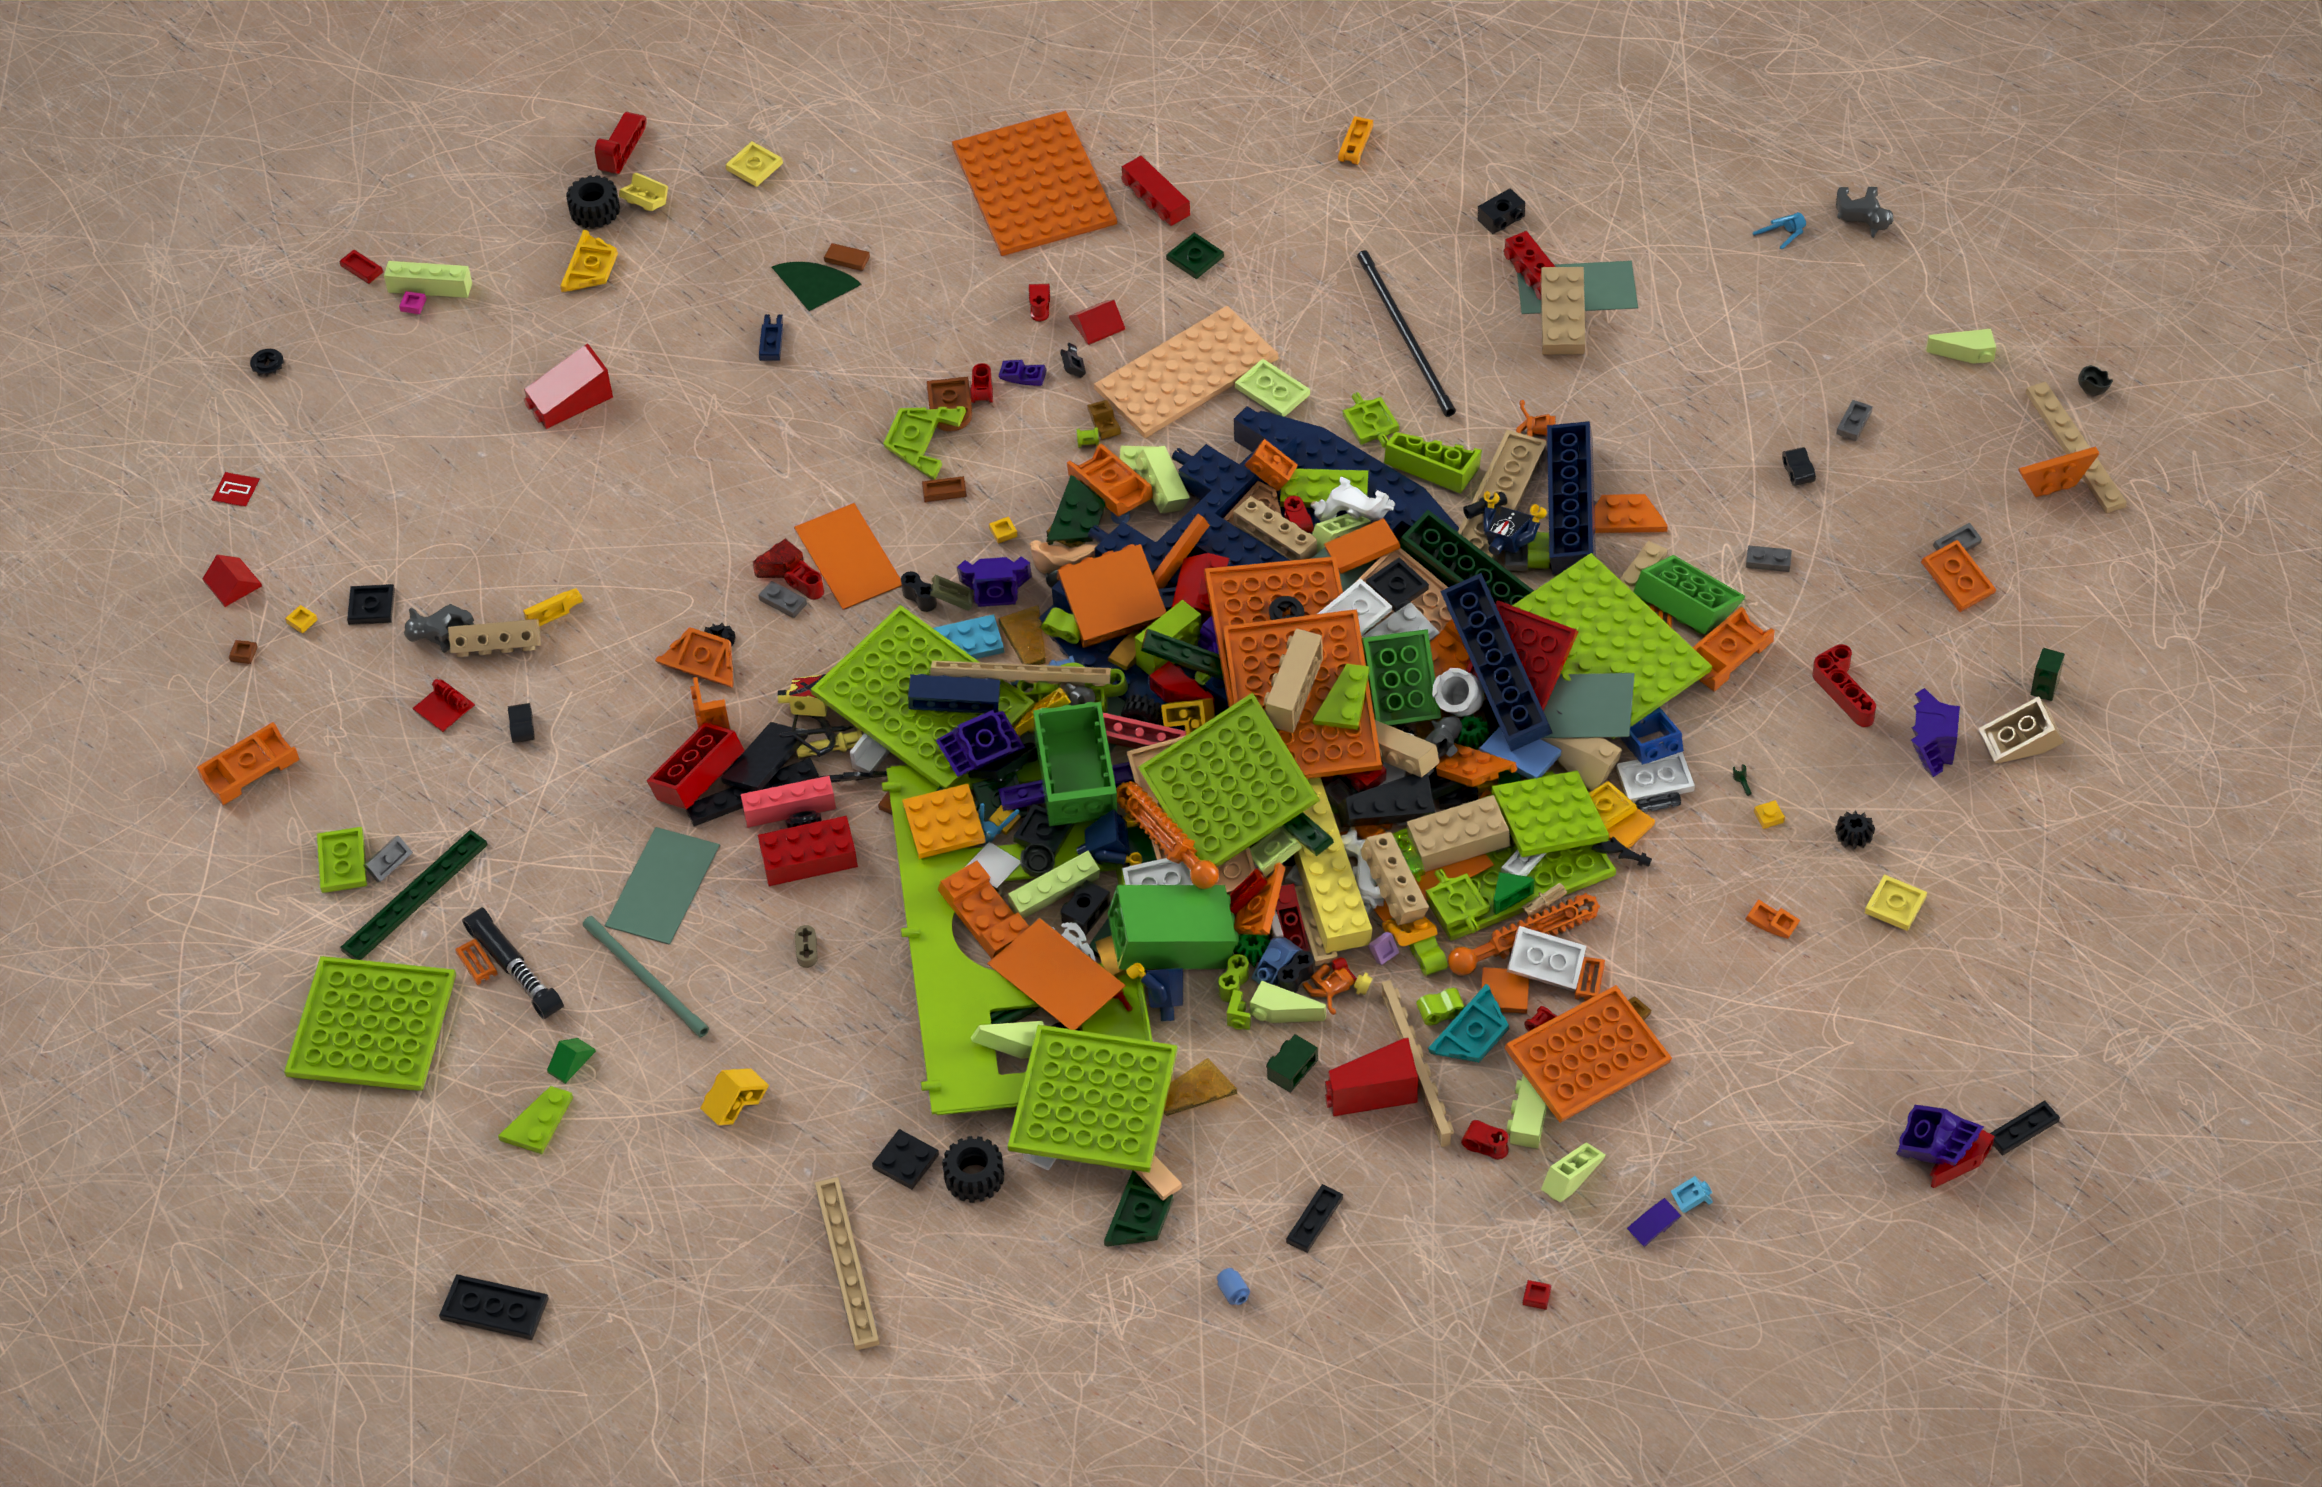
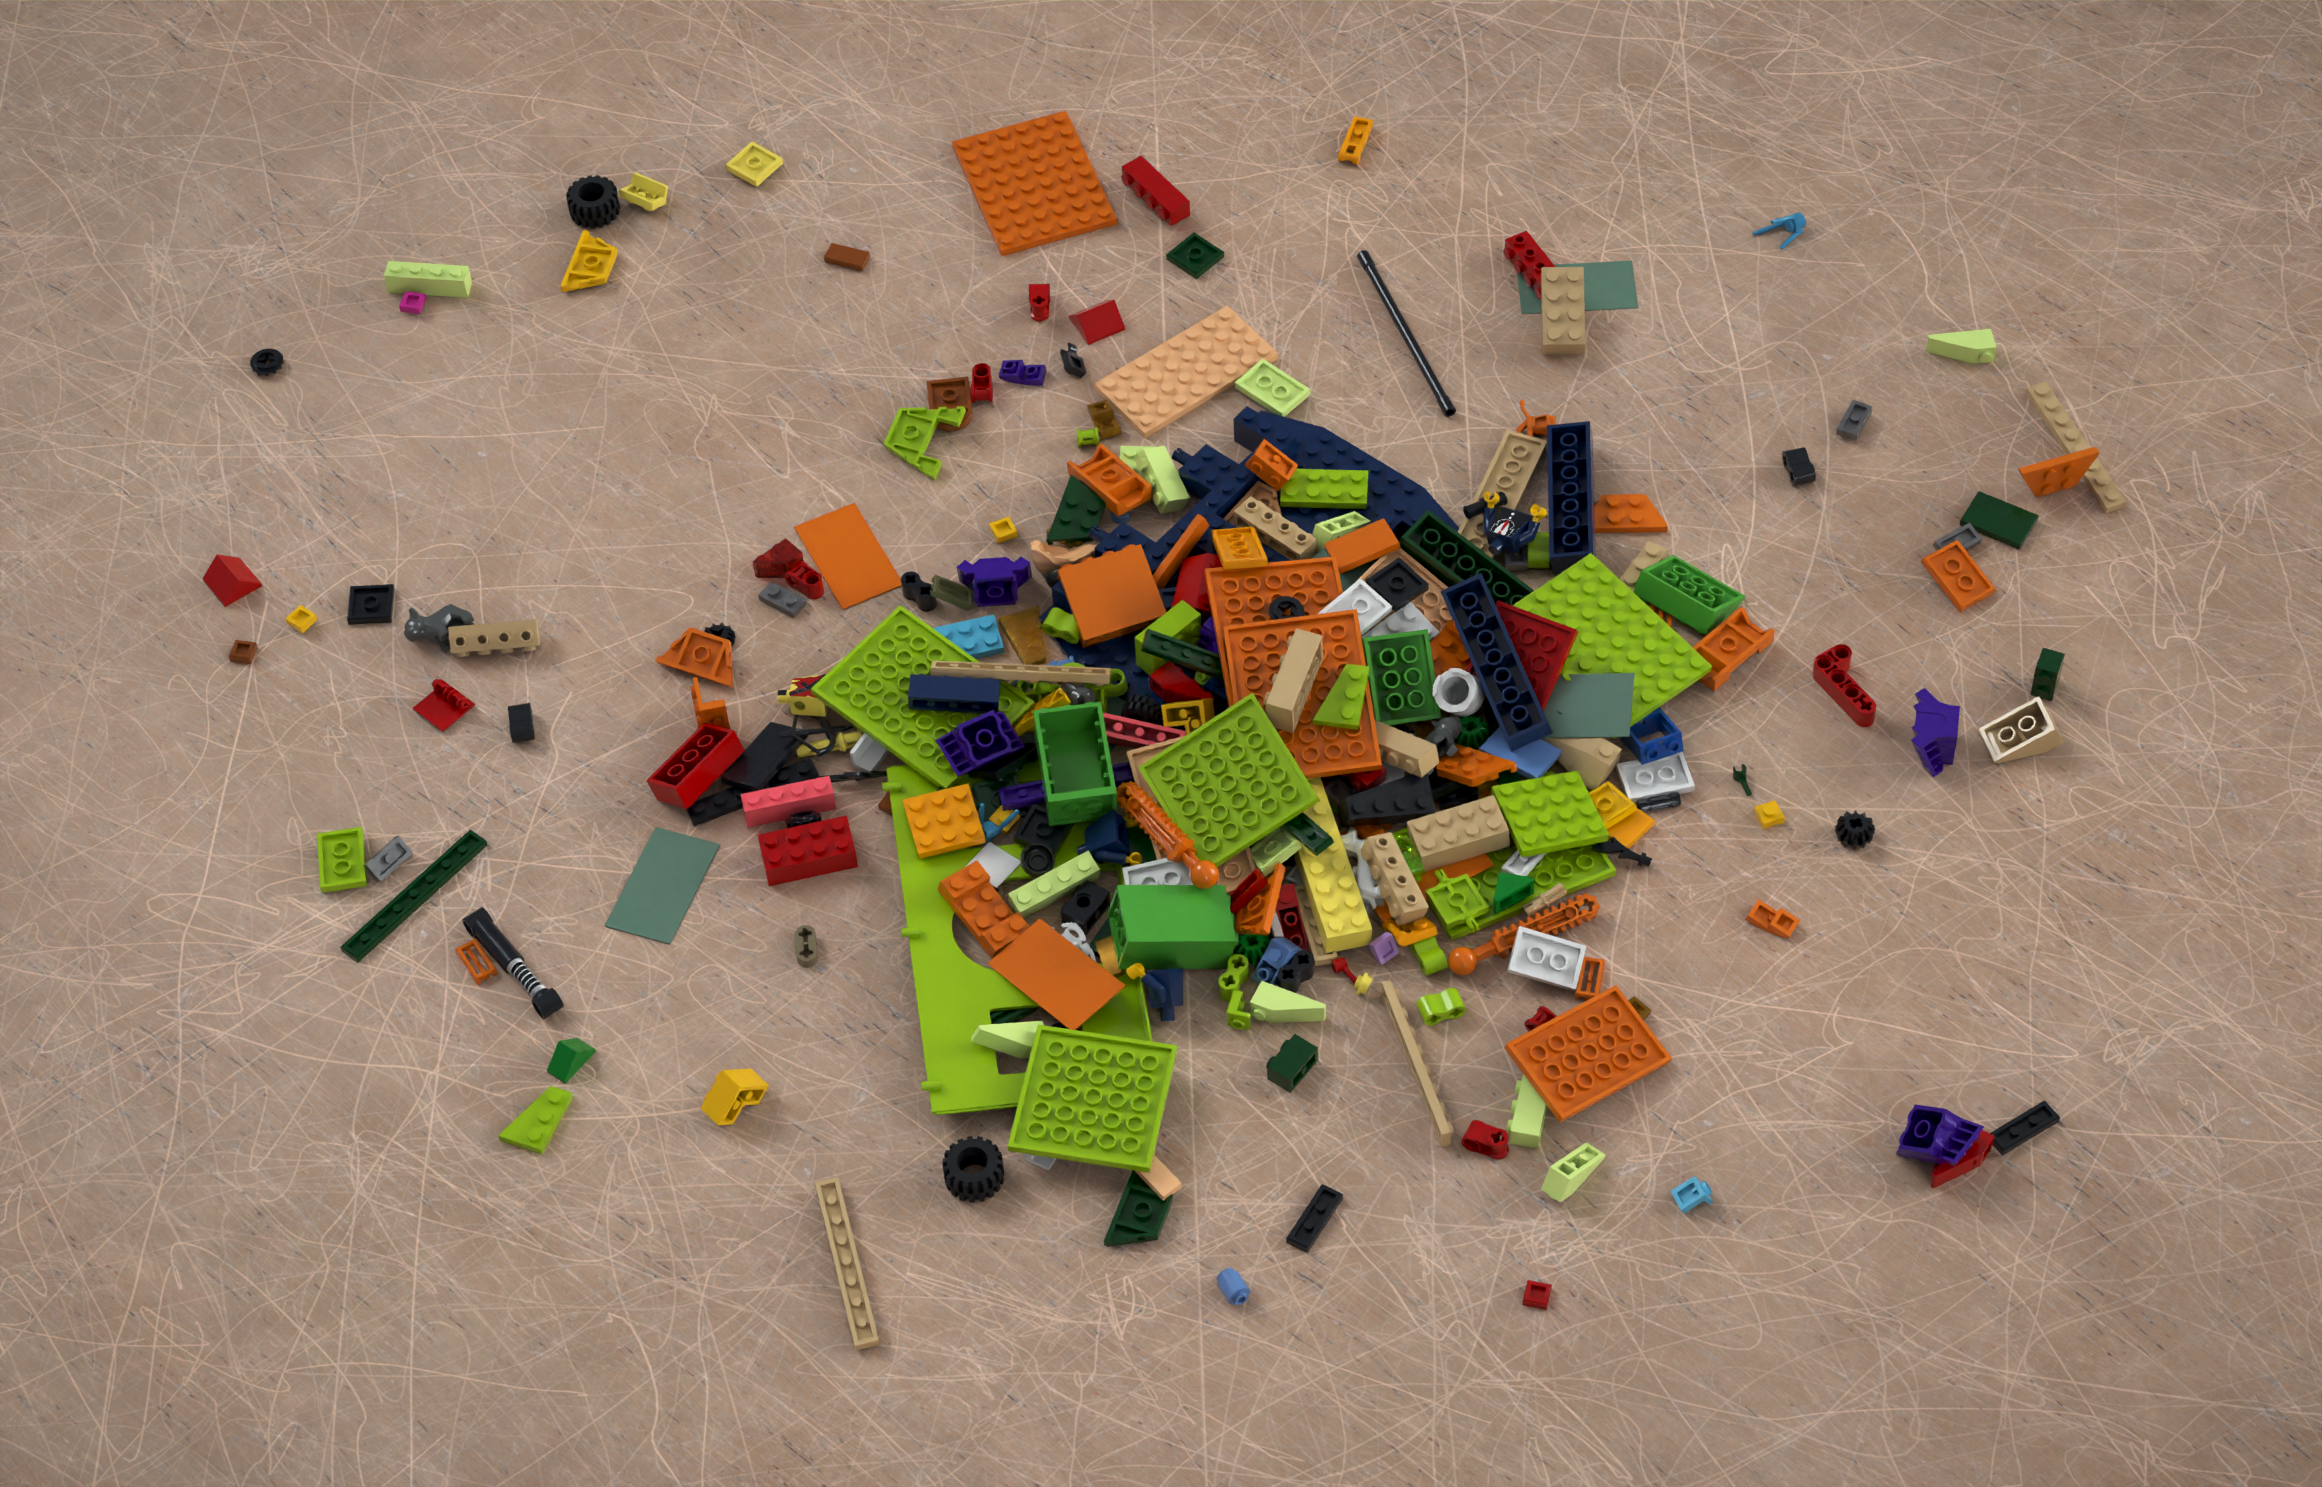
orange piece [197,722,300,805] -> none
red sticker [211,472,261,507] -> none
lime plate [284,956,456,1091] -> none
red tile [339,250,383,284] -> none
black tile [439,1274,549,1340] -> none
yellow hinge [523,588,583,627] -> none
slope [524,344,613,429] -> none
sand green piece [583,916,709,1038] -> none
red beam [595,112,647,174] -> none
dark blue hinge [759,314,783,361] -> none
dark green sticker [772,262,862,311] -> none
black plate [872,1129,939,1190] -> none
dark orange tile [922,476,967,502] -> none
pearl gold slope [1108,629,1141,670] -> none
red hand [1113,989,1133,1012] -> none
clear yellow wing [1164,1058,1237,1116] -> none
red piece [1284,496,1314,534] -> none
orange piece [1302,964,1354,1015] -> none
white animal [1311,477,1395,522] -> none
red slope [1325,1038,1418,1117] -> none
lime plate [1343,392,1399,448] -> none
lime wedge [1384,432,1482,494] -> none
teal wing [1428,984,1509,1063] -> none
black brick [1478,188,1525,234] -> none
orange tile [1481,967,1529,1014] -> none
dark purple slope [1627,1198,1681,1247] -> none
flat silver plate [1746,545,1792,572] -> none
dark grey animal [1836,187,1894,238] -> none
light yellow plate [1865,874,1927,931] -> none
pearl dark grey hair [2078,365,2113,396] -> none
none -> light orange tile [1211,527,1268,570]
none -> dark green tile [1960,491,2039,549]

